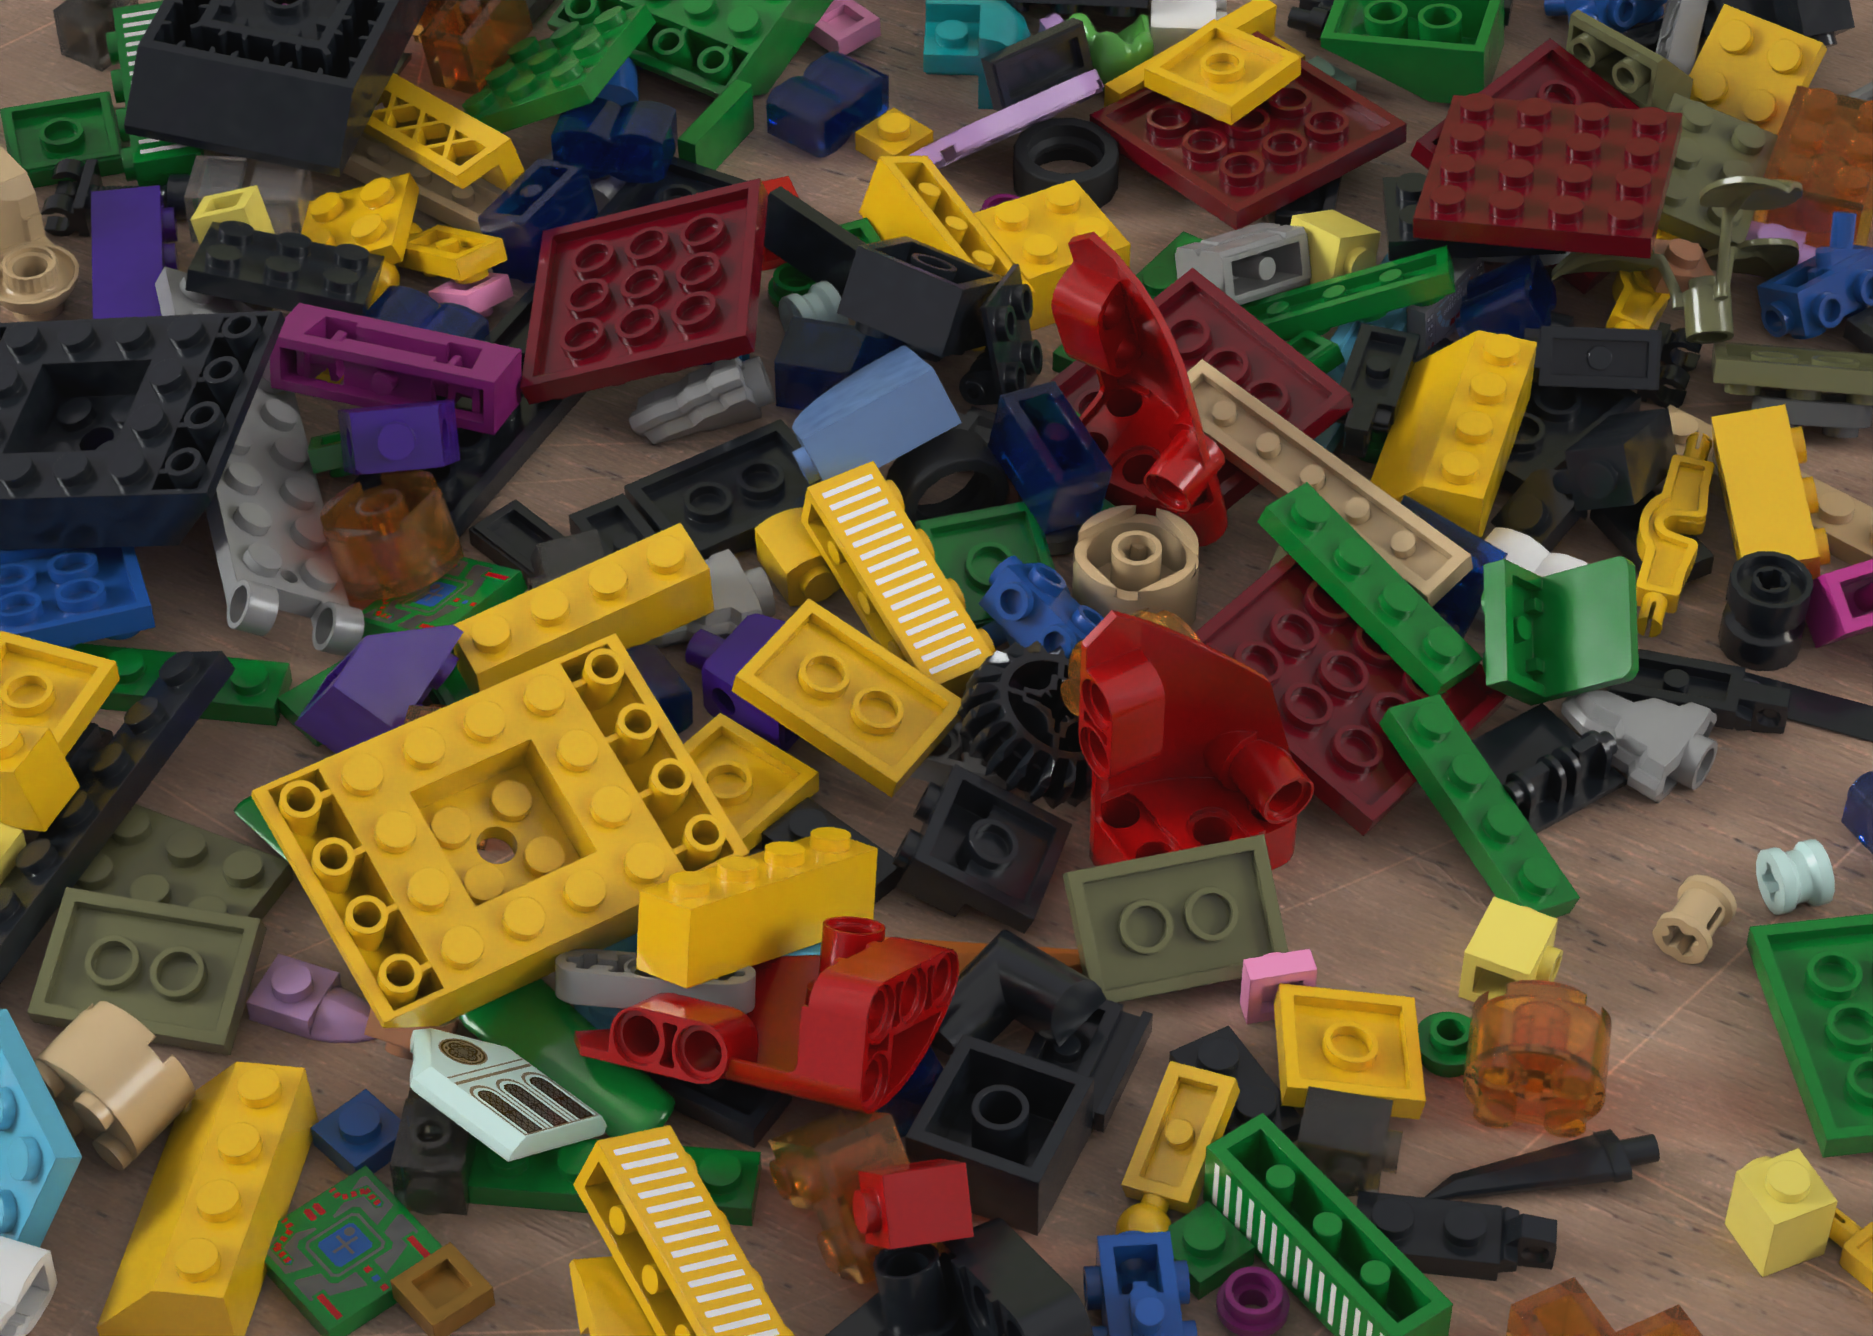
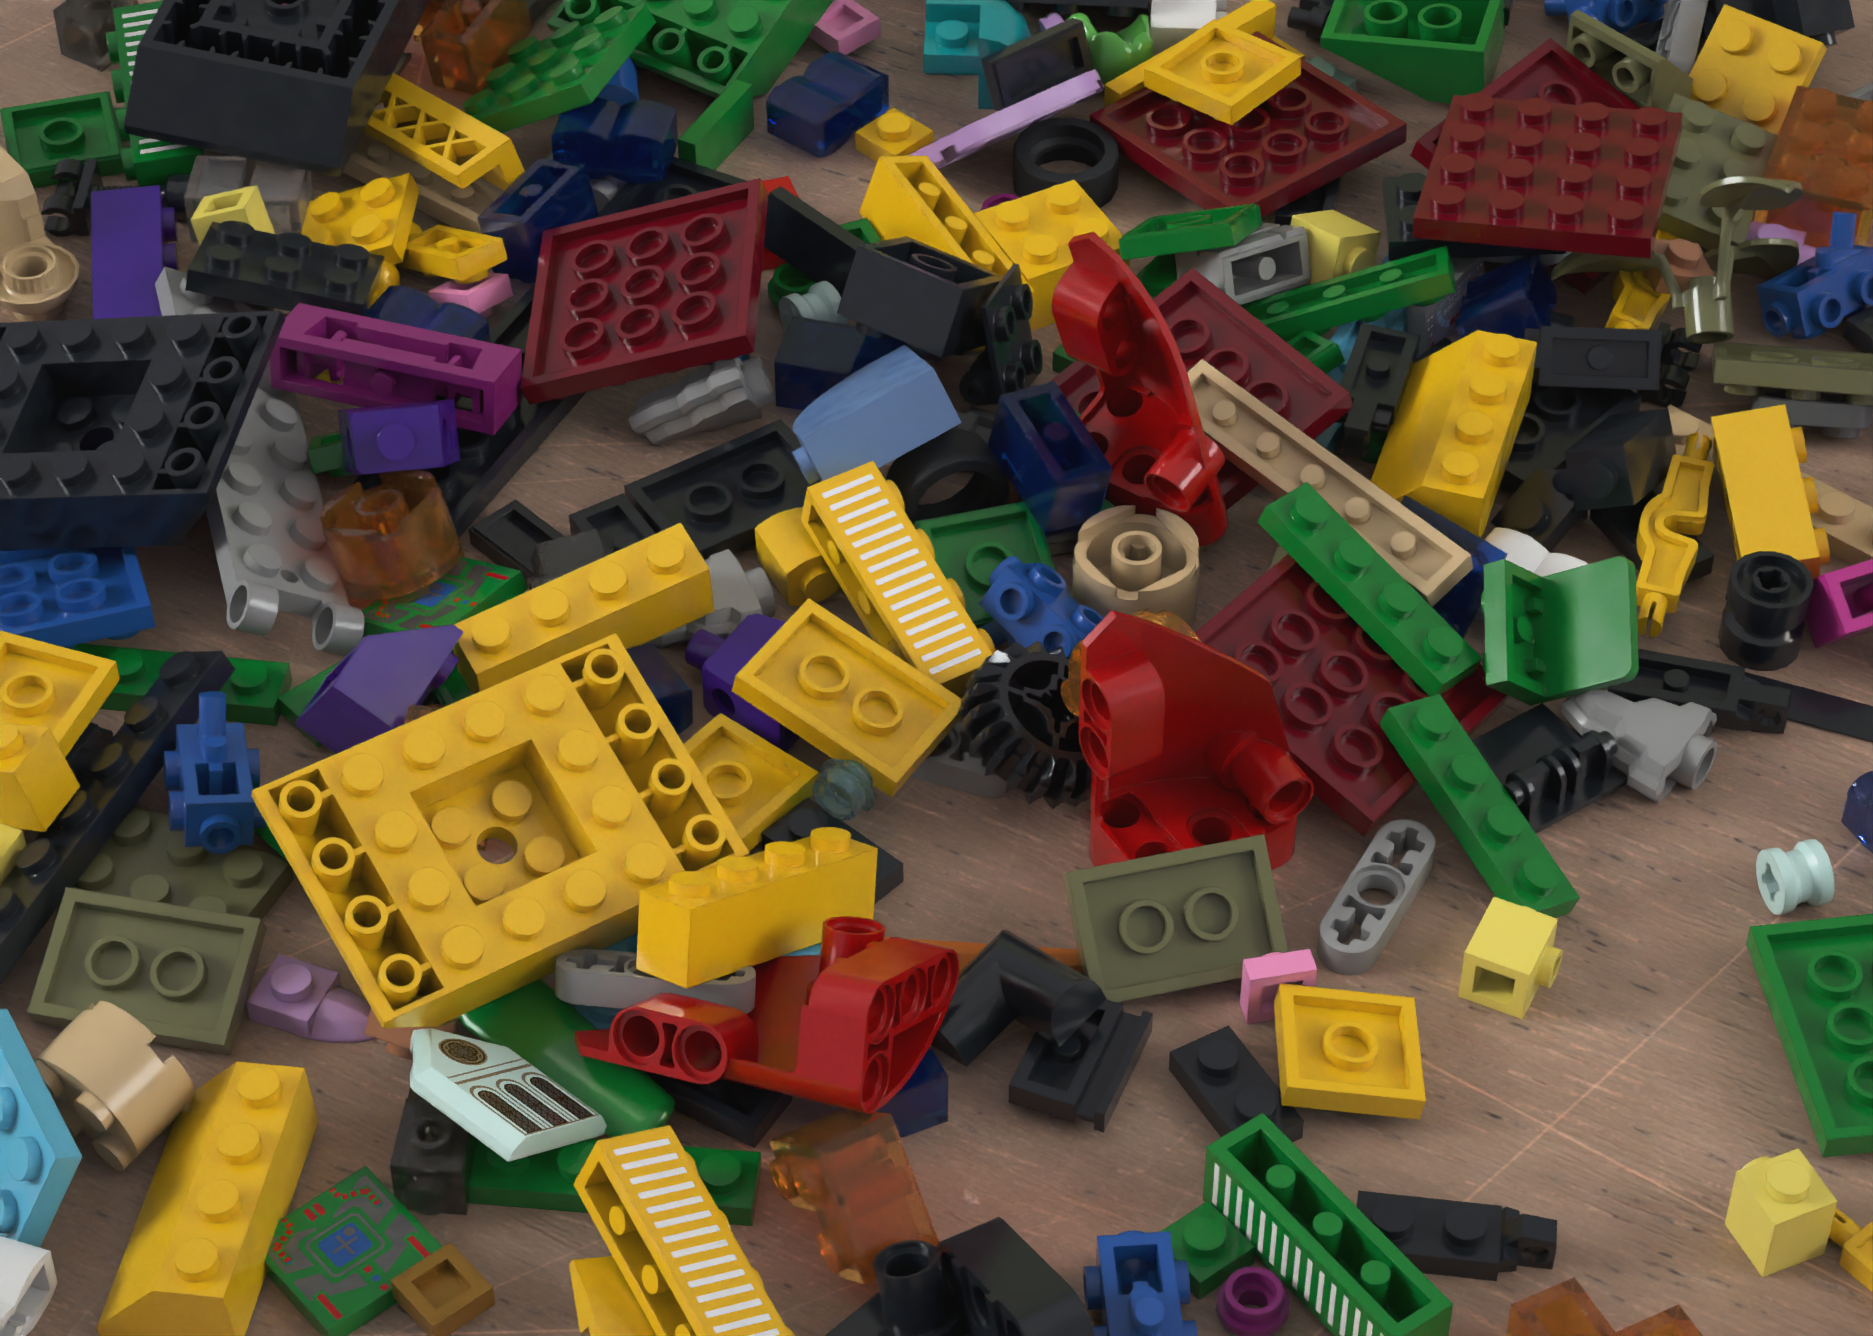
blue plate [311,1089,413,1176] -> none
red brick [853,1159,974,1250] -> none
black plate [892,764,1073,934] -> none
black brick [905,1034,1094,1236] -> none
yellow plate [1115,1061,1240,1235] -> none
clear smoke brick [1297,1086,1403,1197] -> none
green plate [1418,1012,1485,1078] -> none
black bar [1424,1129,1660,1200] -> none
clear orange brick [1463,980,1612,1138] -> none
tan bush [1652,874,1737,964] -> none
none -> blue brick [163,691,266,854]
none -> clear light blue plate [813,758,875,820]
none -> green tile [1119,203,1262,260]
none -> light grey beam [1317,819,1436,975]

